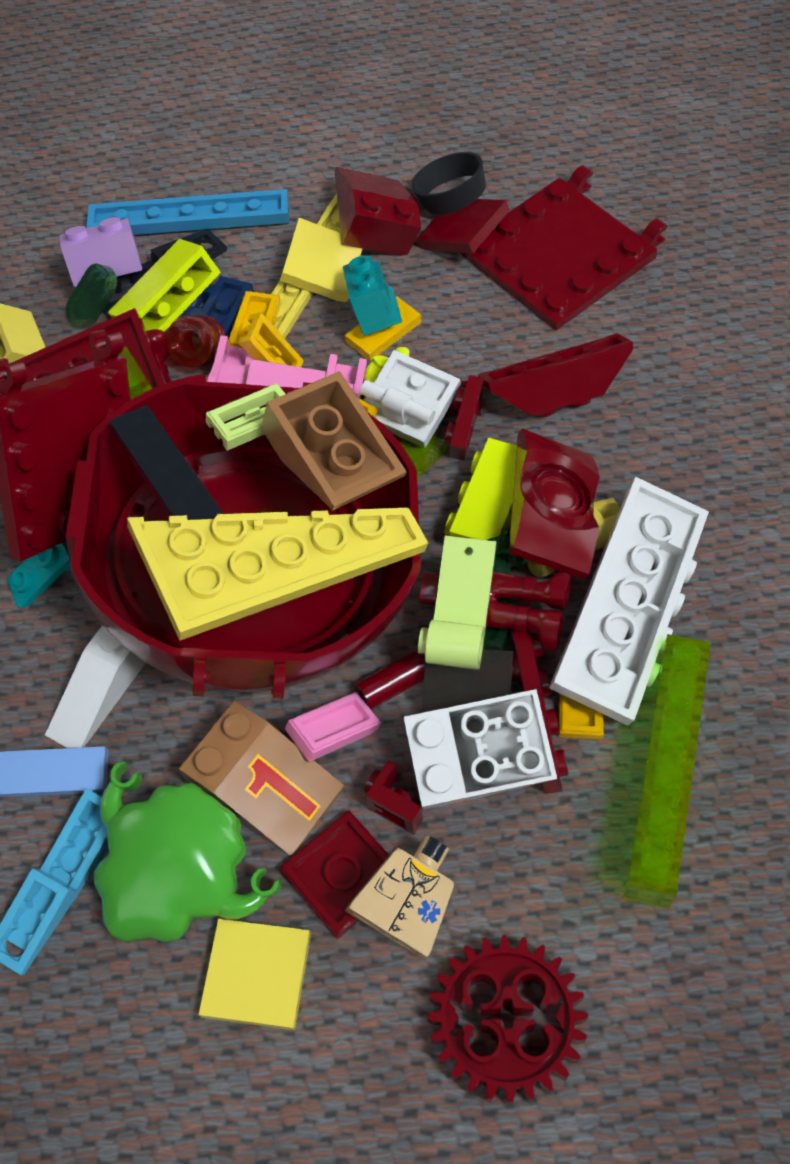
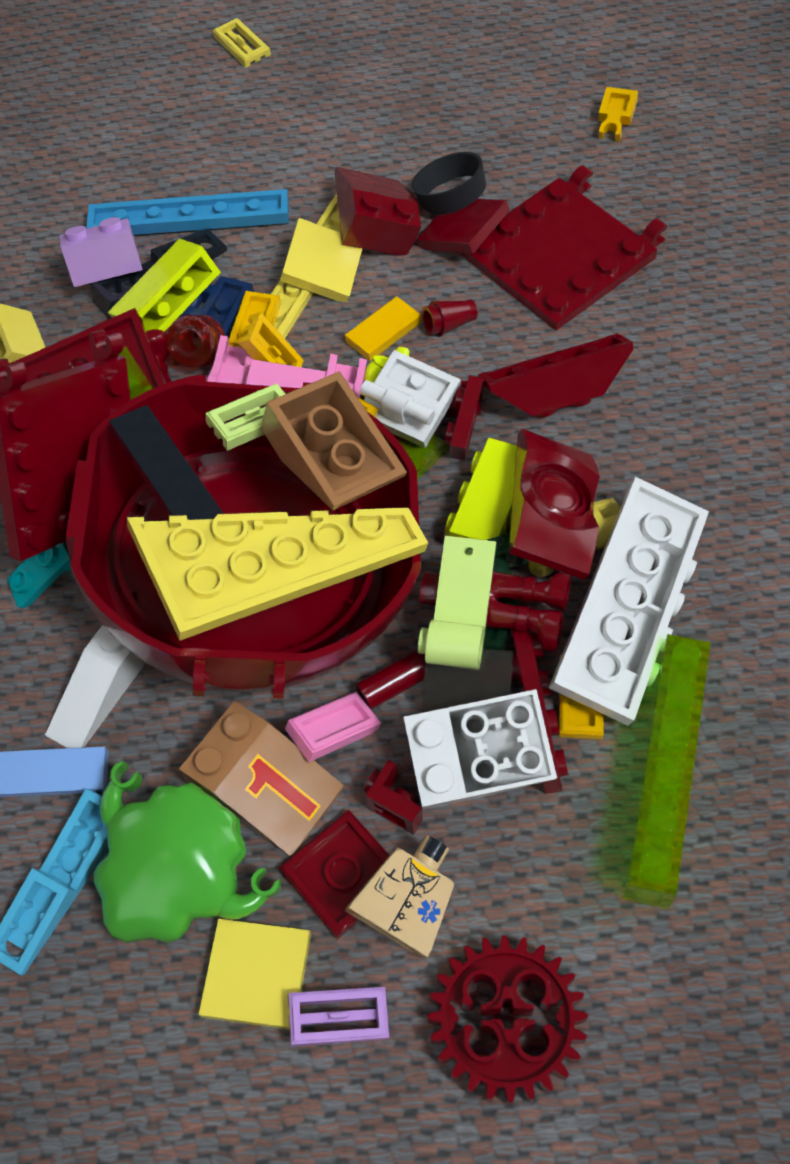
clear green tile [66,263,117,328] -> none
teal window [343,255,402,336] -> none
none -> light yellow tile [212,18,271,68]
none -> lavender tile [288,987,389,1047]
none -> dark red cone [422,299,478,337]
none -> yellow plate [599,87,638,142]

